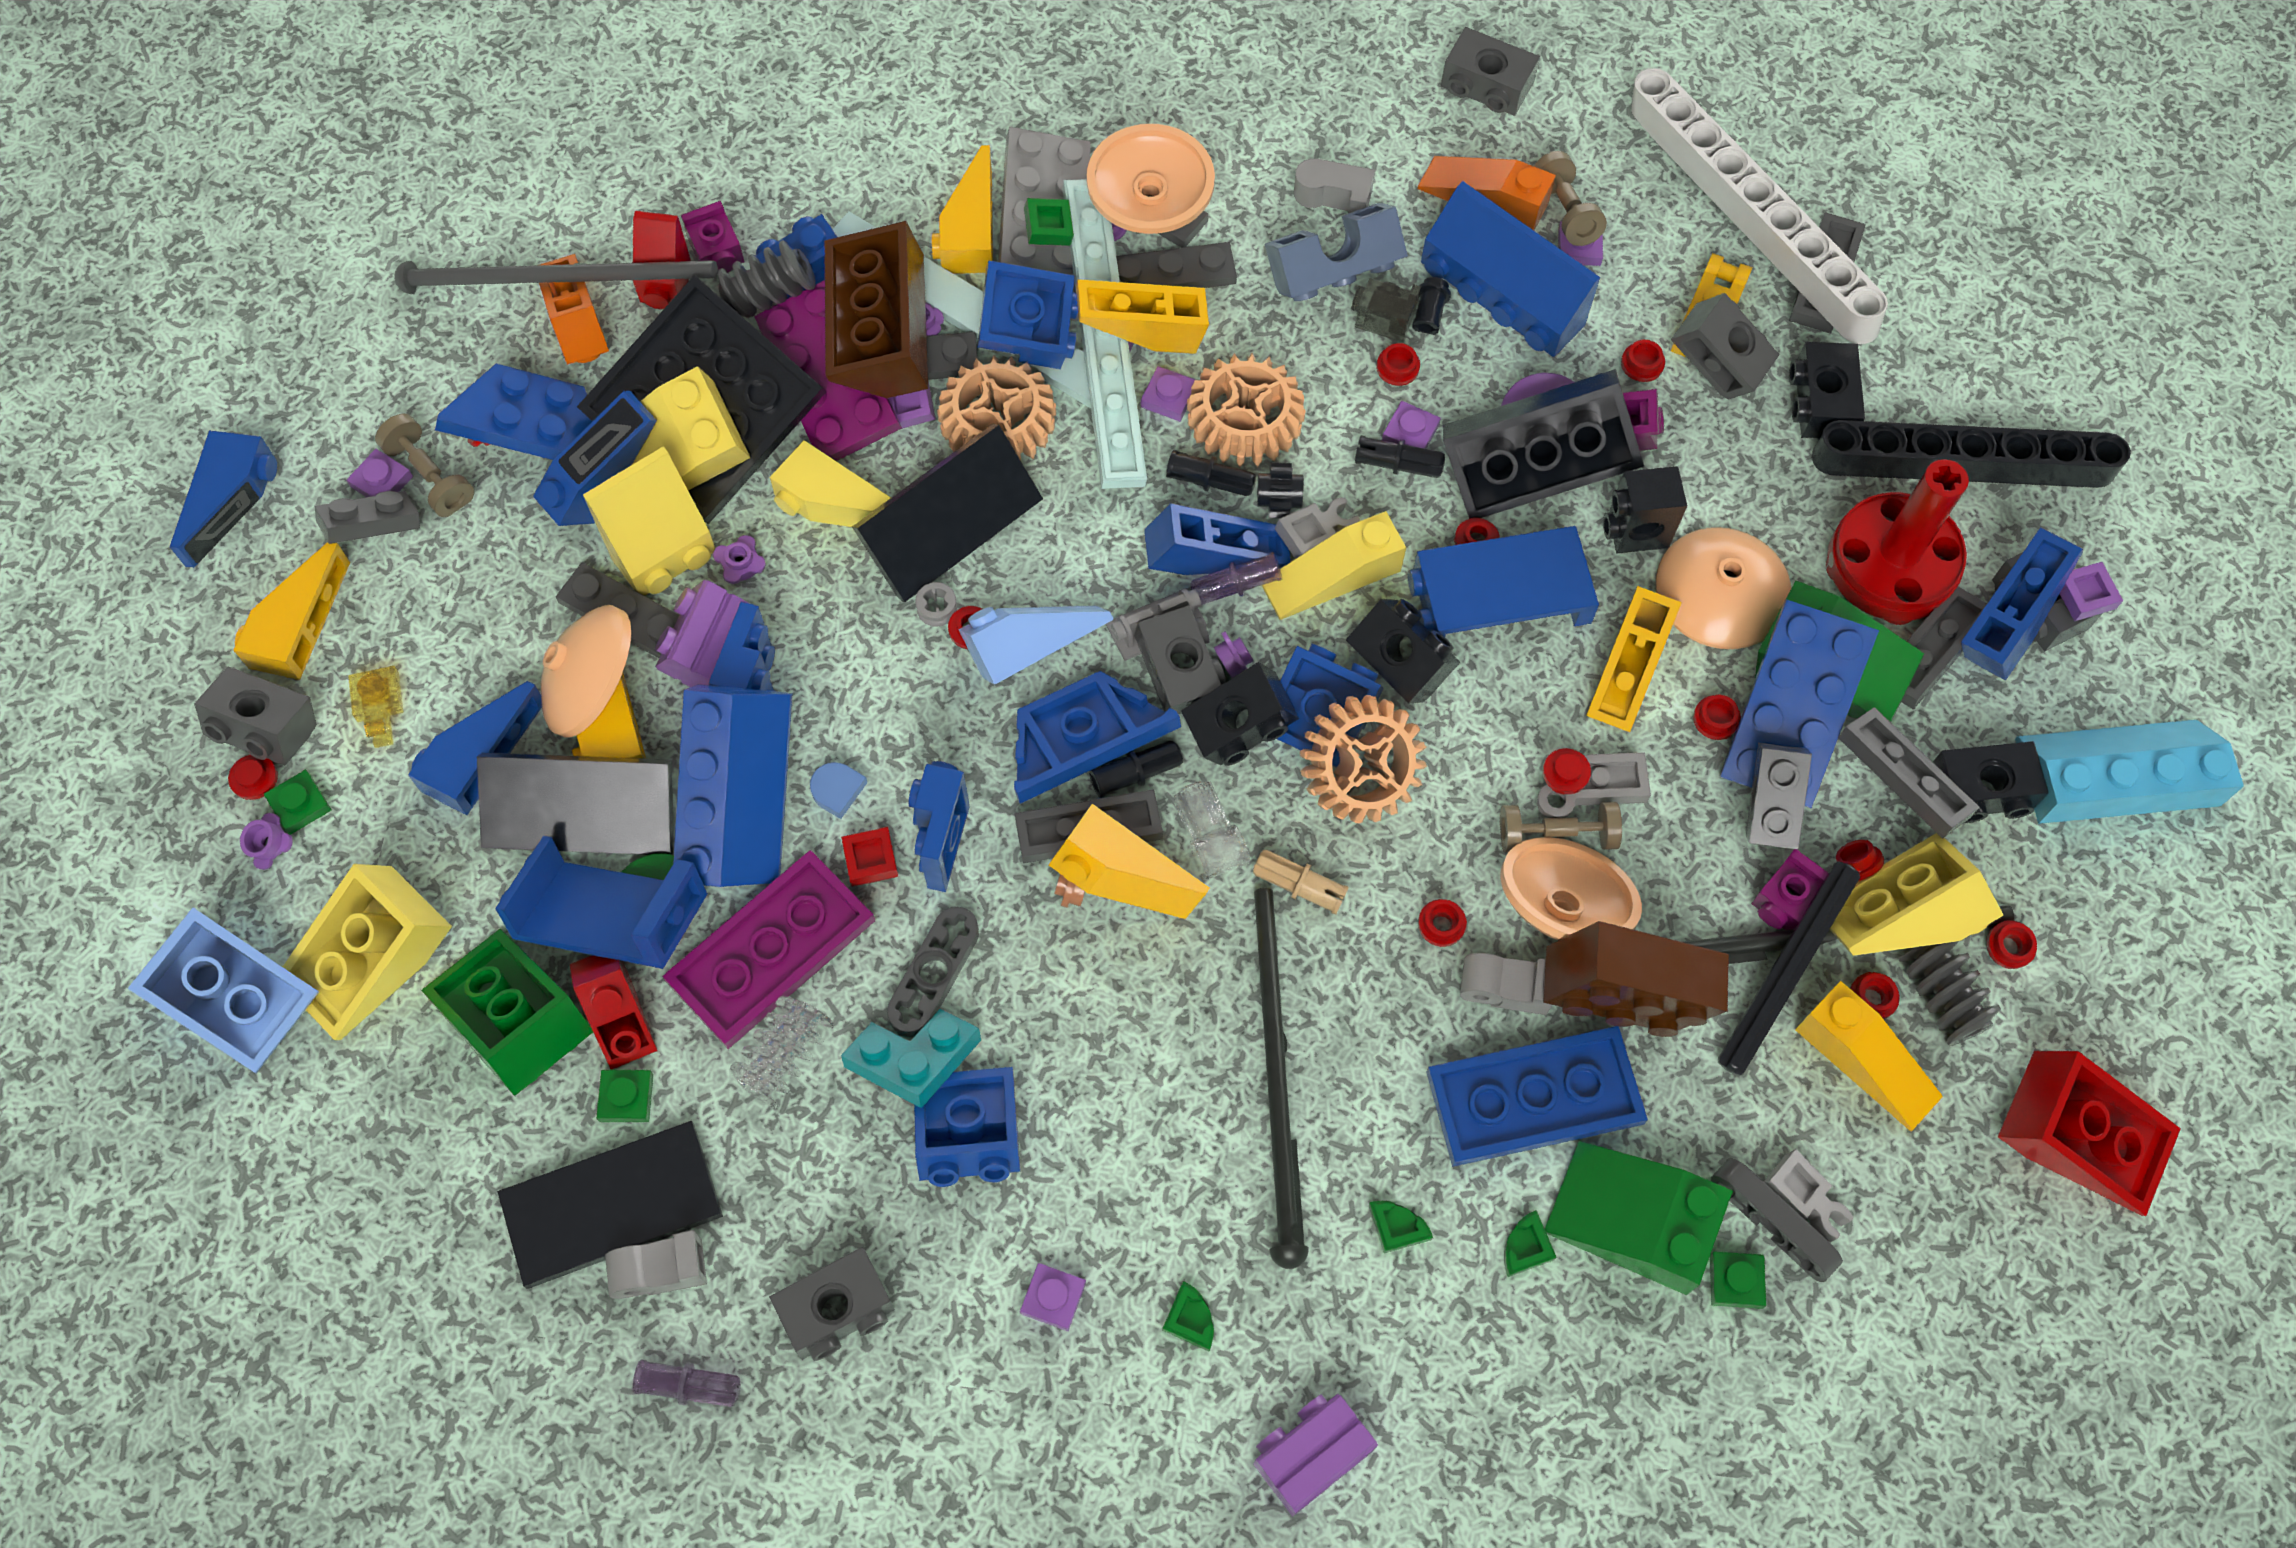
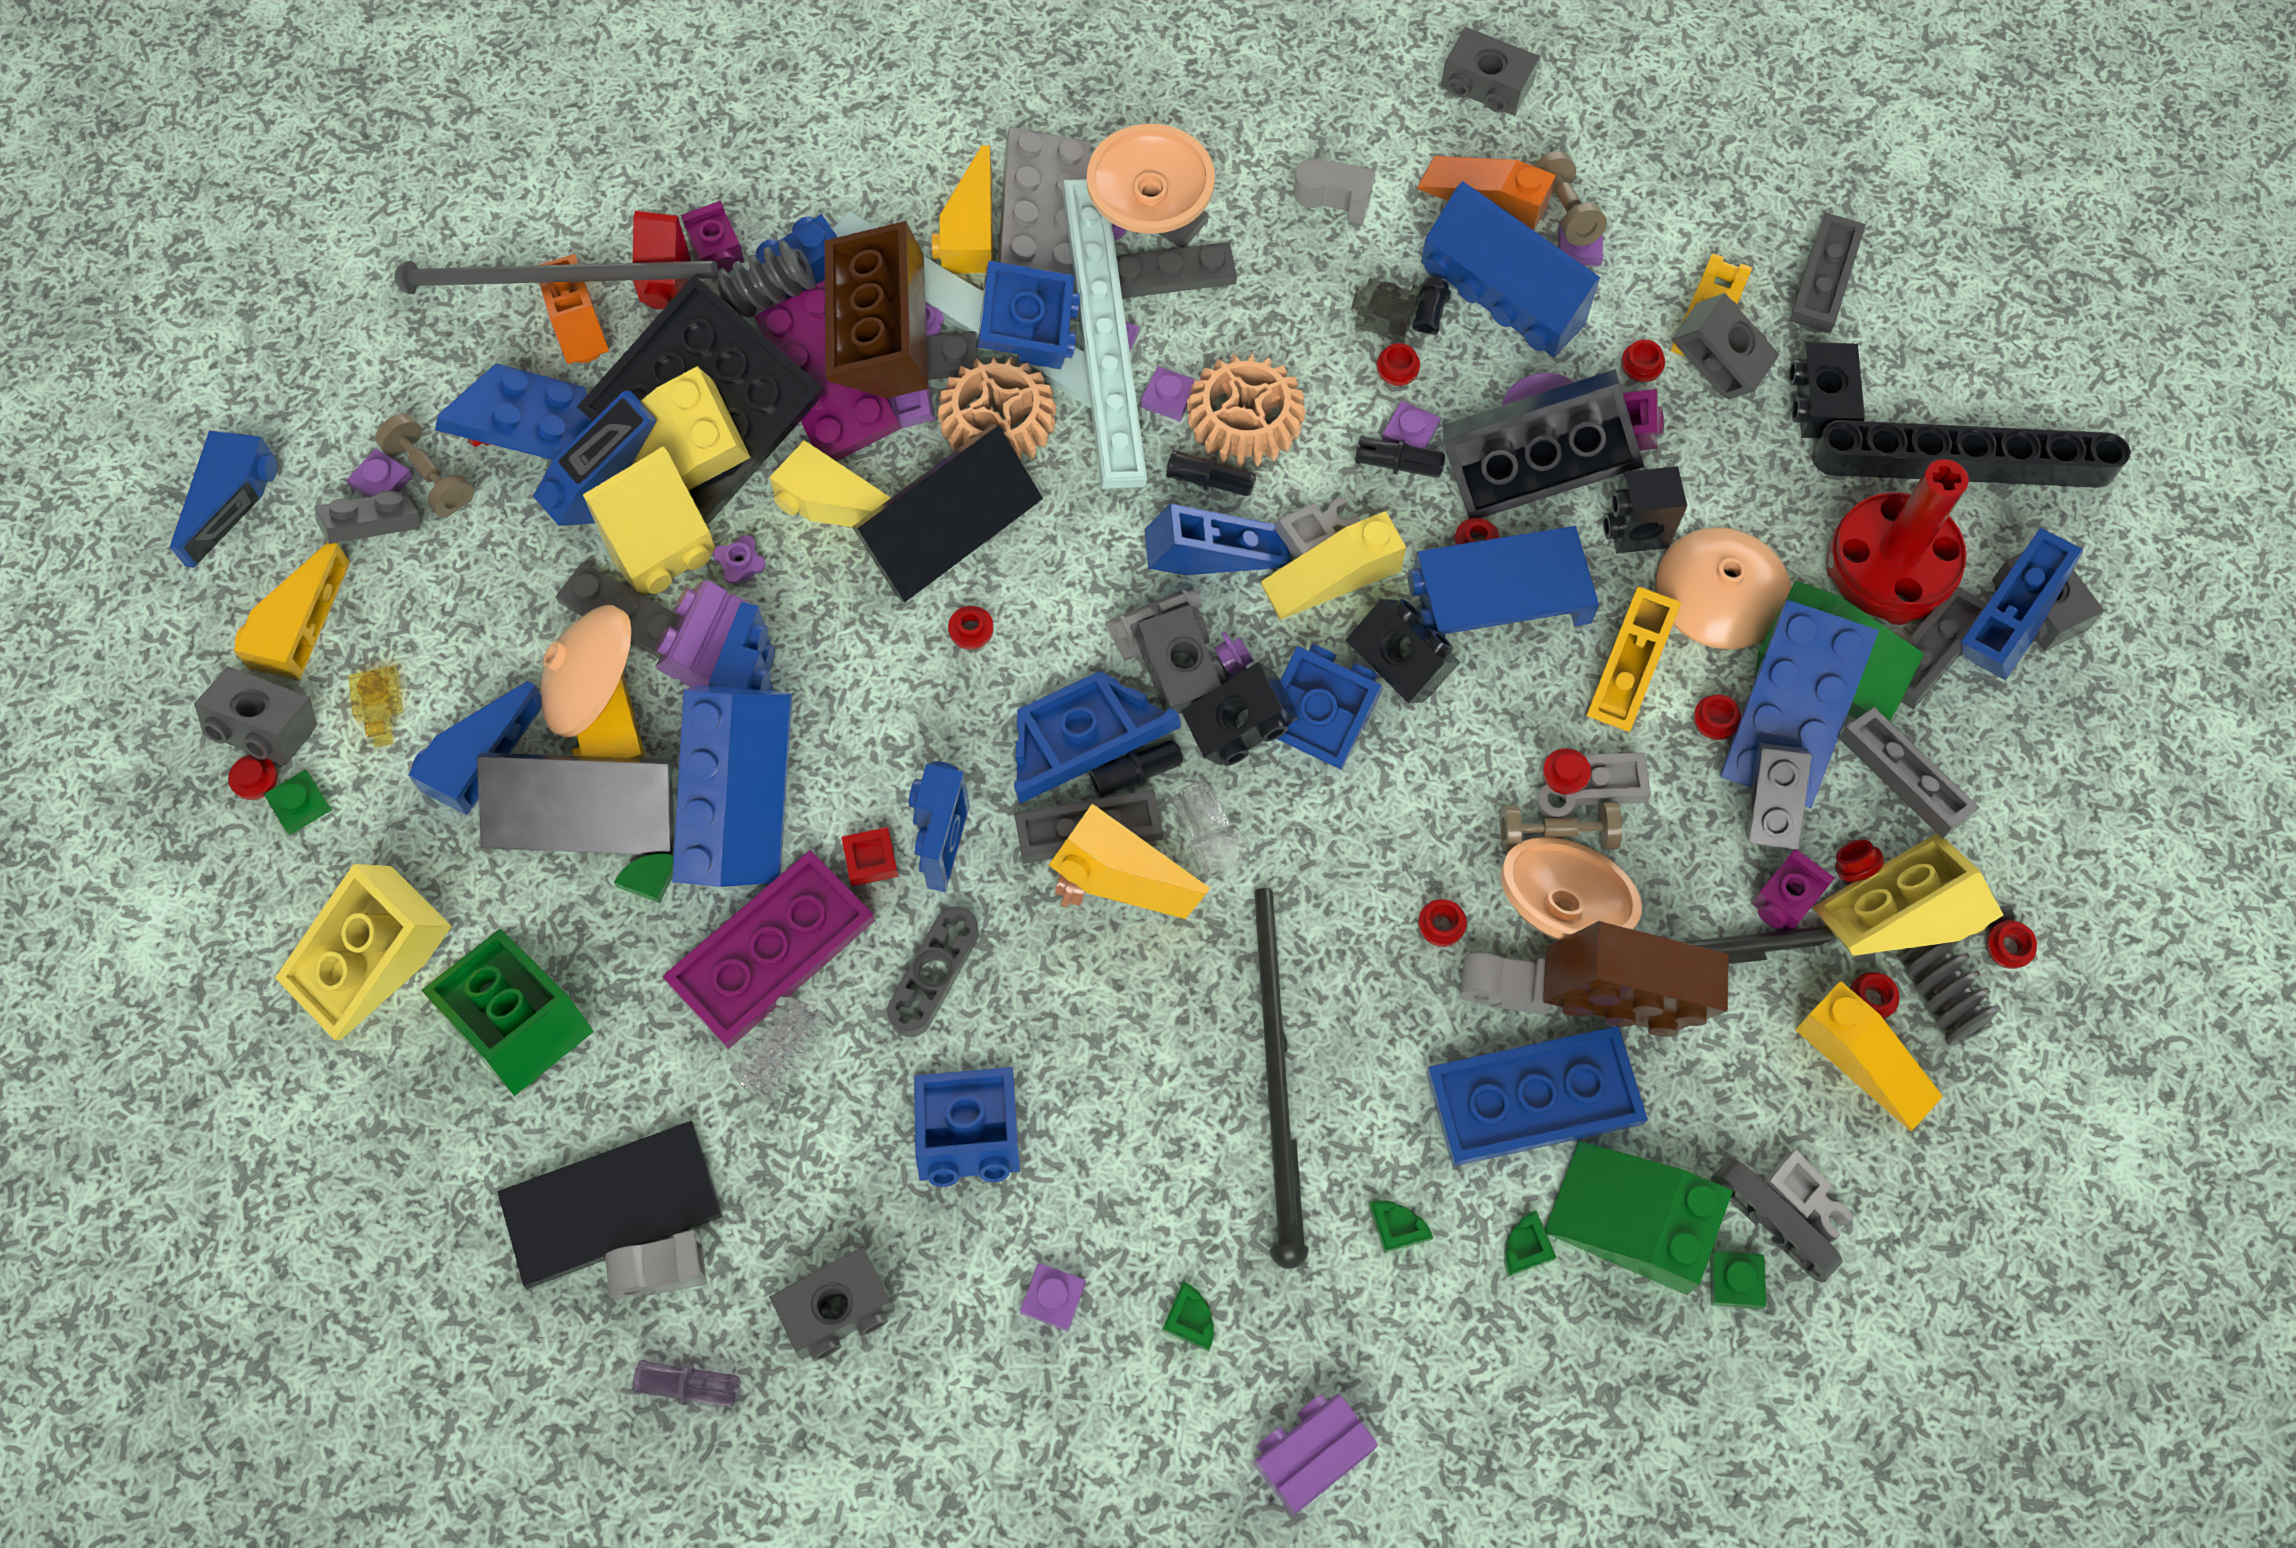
light blue slope [127,908,319,1074] -> none
medium lavender plate [240,813,293,870] -> none
blue panel [495,836,708,969] -> none
red slope [569,955,657,1070] -> none
green plate [596,1070,654,1122] -> none
medium blue tile [810,762,868,819] -> none
teal plate [841,1009,981,1108] -> none
light grey bush [915,582,957,627] -> none
light blue slope [959,606,1114,685] -> none
green plate [1024,198,1074,246] -> none
yellow slope [1076,279,1209,354] -> none
clear purple axle [1191,552,1283,605] -> none
tan axle [1253,850,1349,915] -> none
black gear [1257,462,1304,518] -> none
sand blue arch [1265,203,1408,301] -> none
light nougat gear [1299,695,1427,823] -> none
white beam [1631,68,1888,344] -> none
black axle [1718,861,1860,1076] -> none
black brick [1933,741,2049,823] -> none
red slope [1998,1051,2181,1216] -> none
medium azure slope [2015,720,2244,824] -> none
medium lavender plate [2060,562,2123,622] -> none

